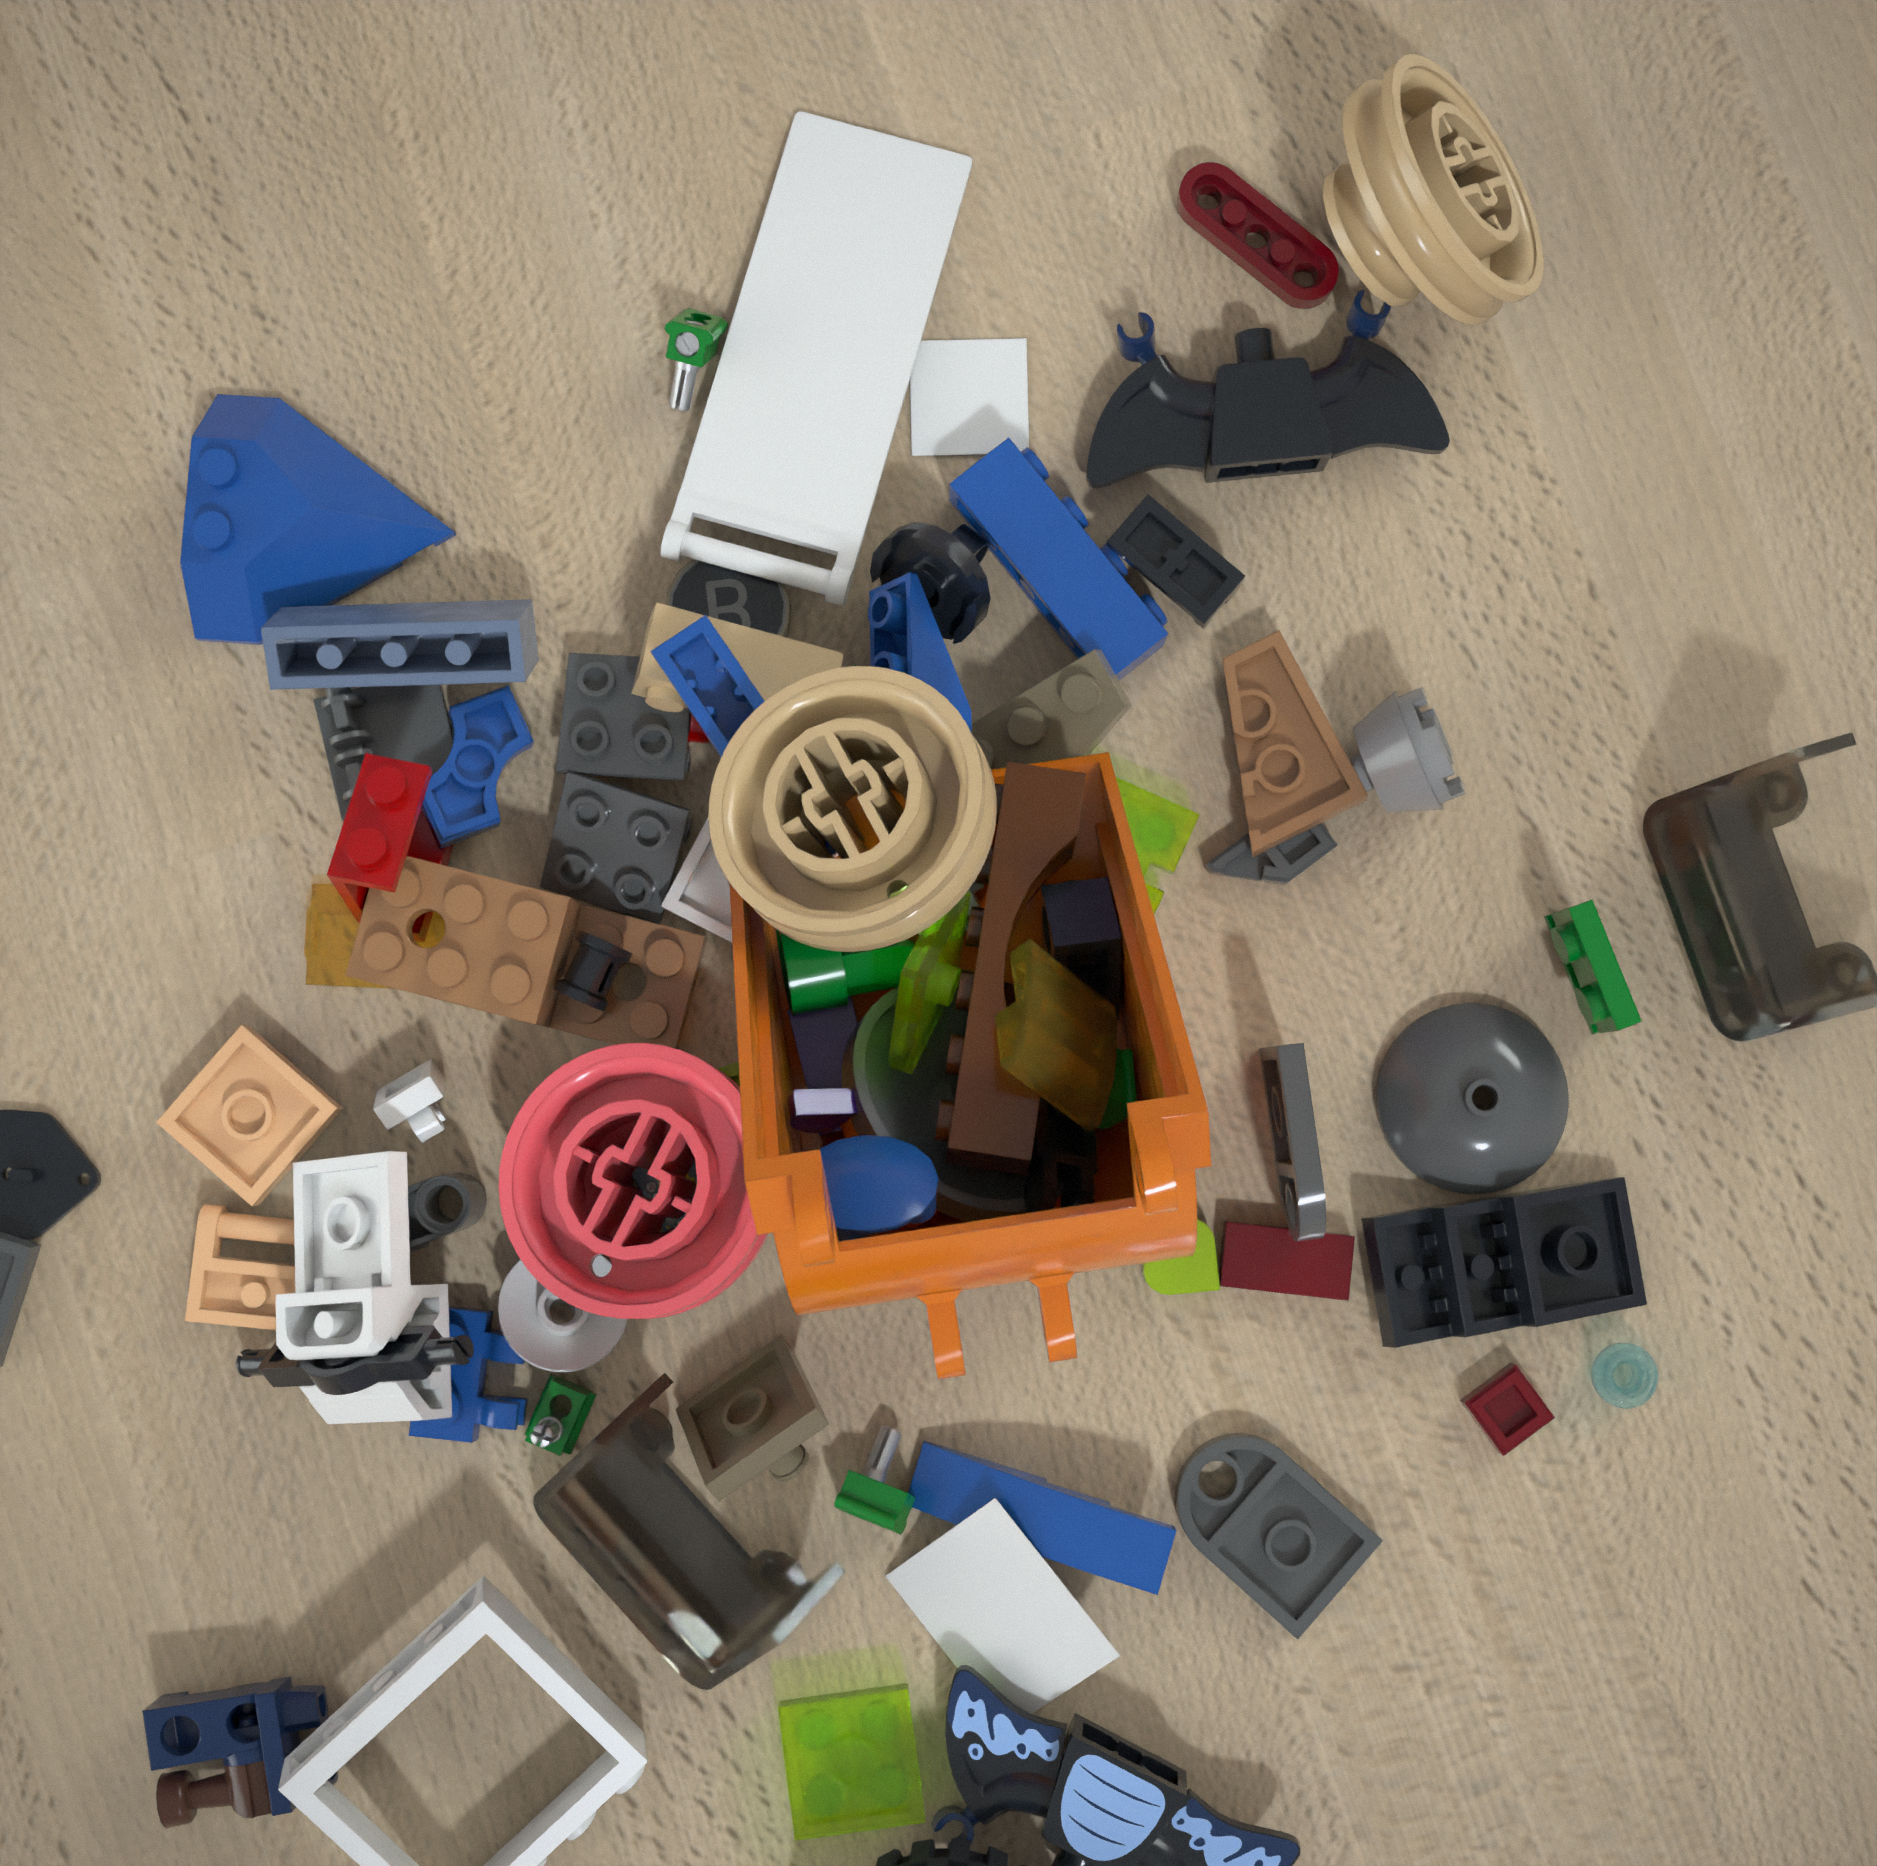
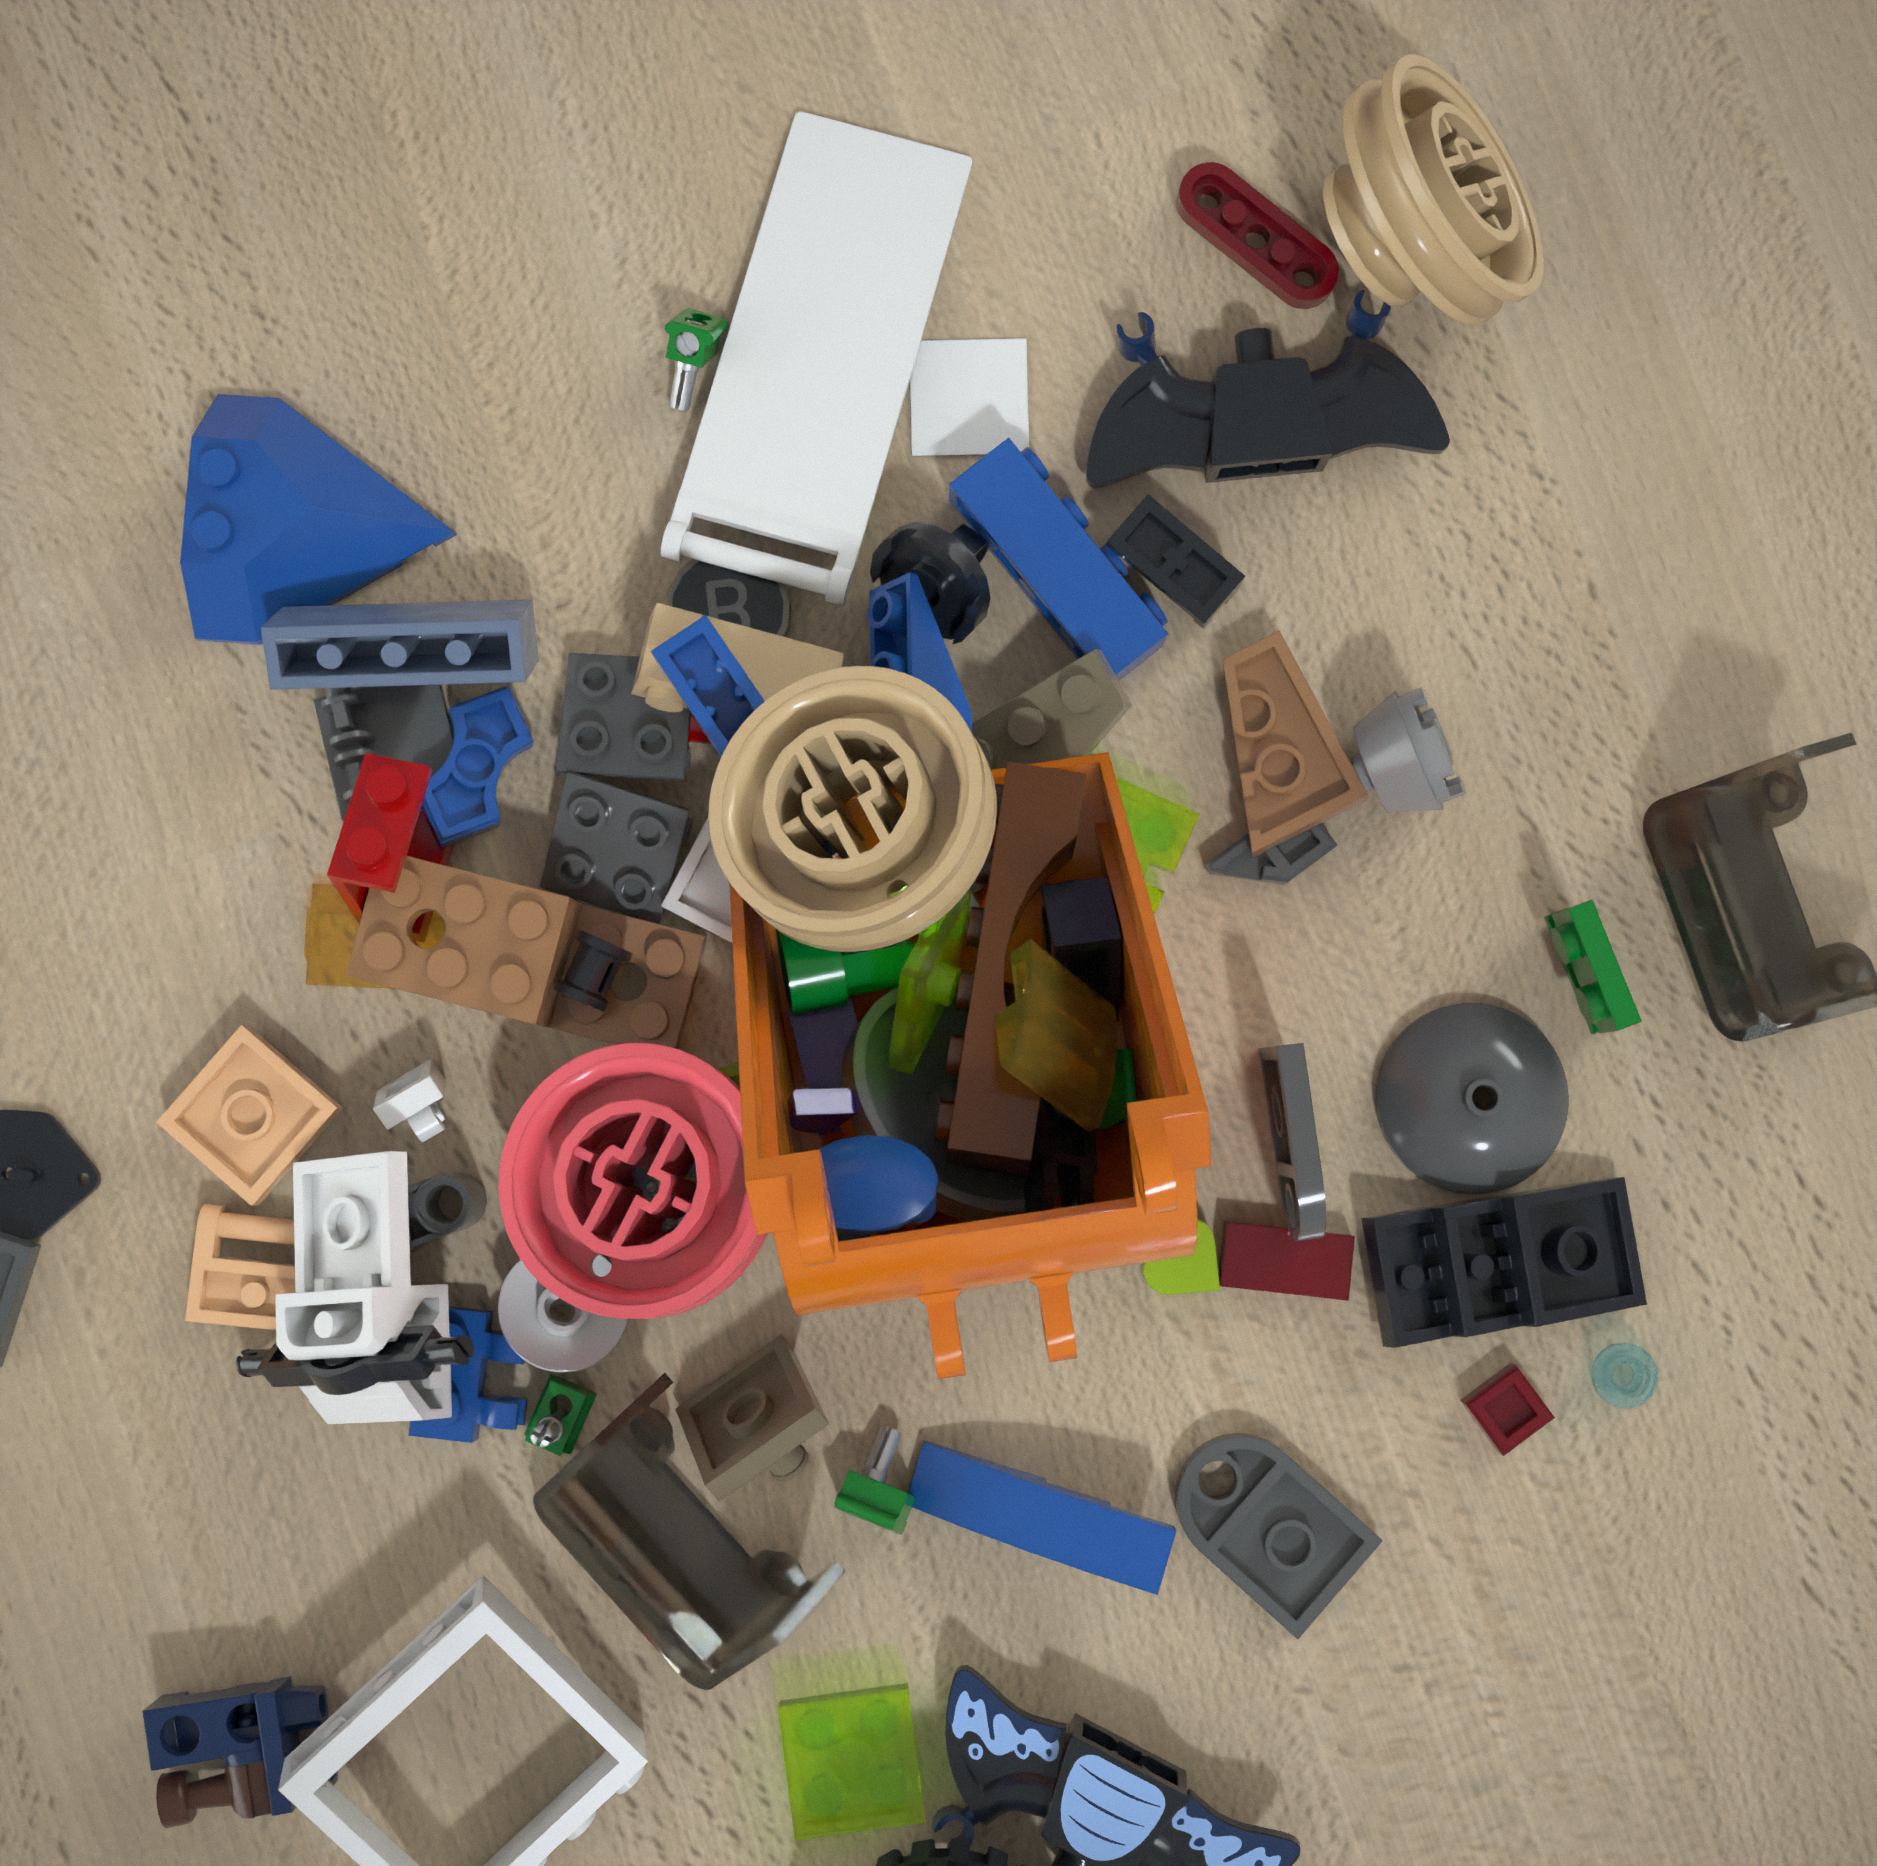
white sticker [885,1498,1120,1714] -> none

